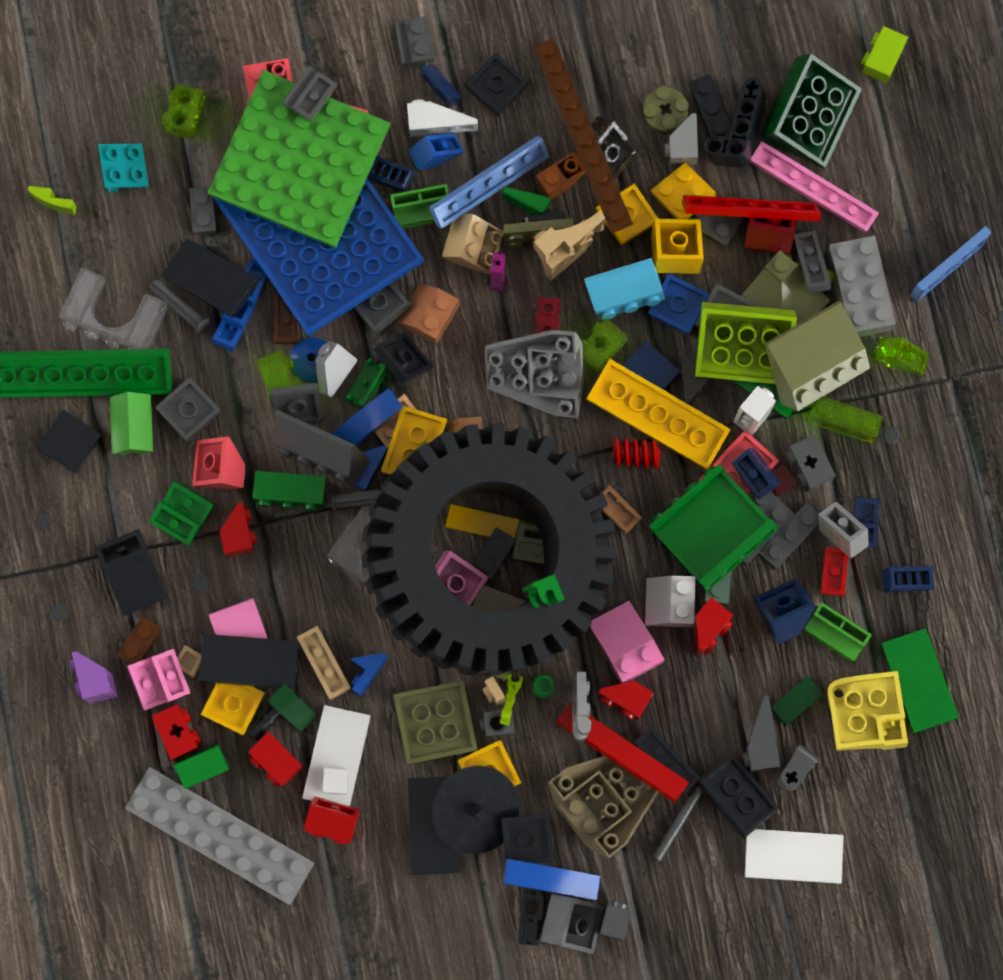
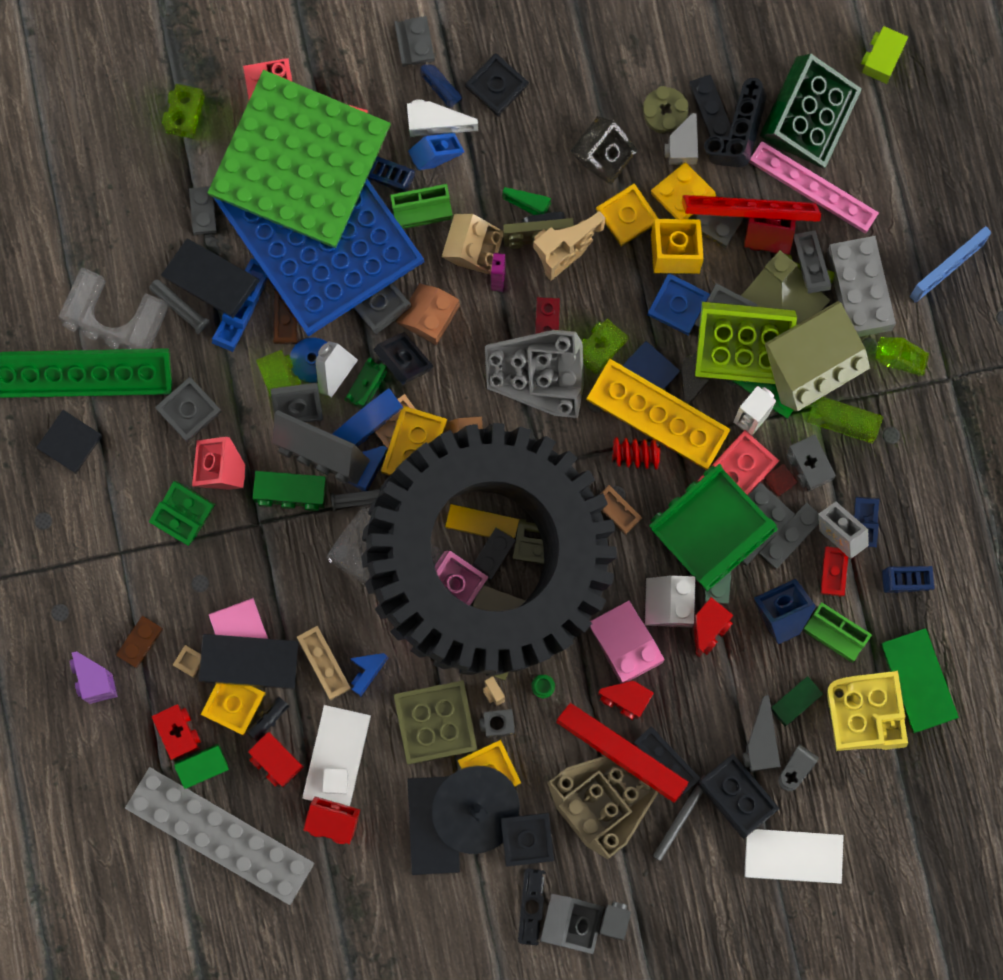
lime slope [28,186,77,215] -> none
black slope [95,529,168,616] -> none
teal hinge [98,143,149,193] -> none
bright green piece [110,391,153,456] -> none
bright pink slope [126,649,190,711] -> none
red slope [220,502,257,557] -> none
dark green slope [267,683,317,732] -> none
dark grey plate [283,65,337,123] -> none
medium blue plate [429,136,549,229] -> none
lime piece [500,674,523,725] -> none
blue slope [503,859,600,900] -> none
green hinge [522,575,564,609] -> none
reddish brown plate [533,38,633,234] -> none
dark orange slope [536,151,586,200] -> none
light grey hinge [572,672,591,742] -> none
medium azure slope [584,258,665,320] -> none
dark blue slope [731,448,781,499] -> none

